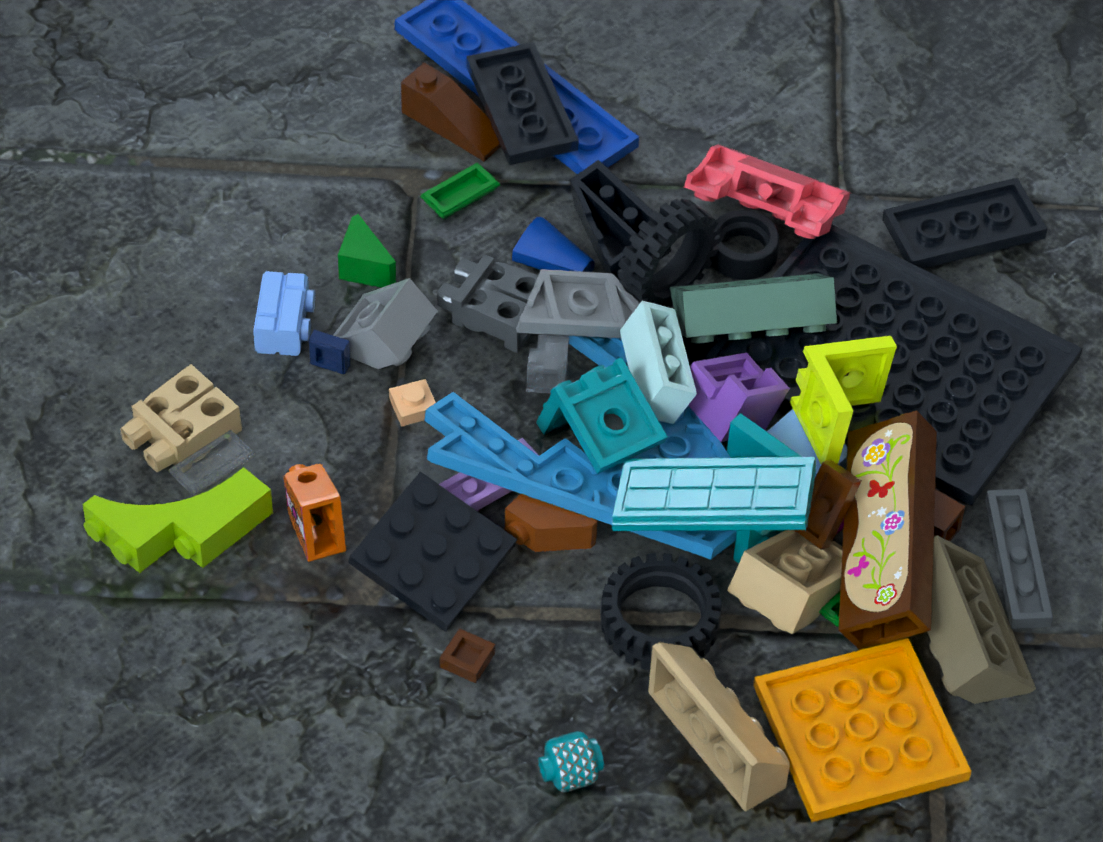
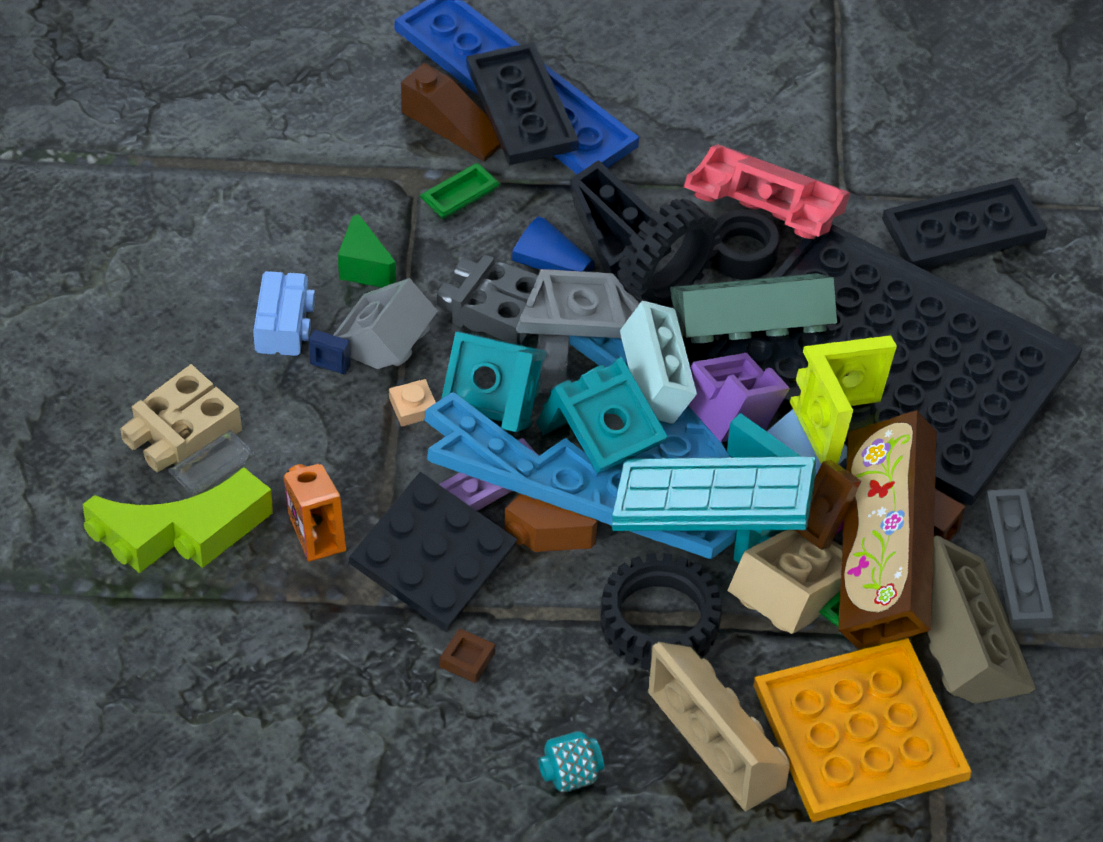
none -> teal bracket [441,331,548,432]

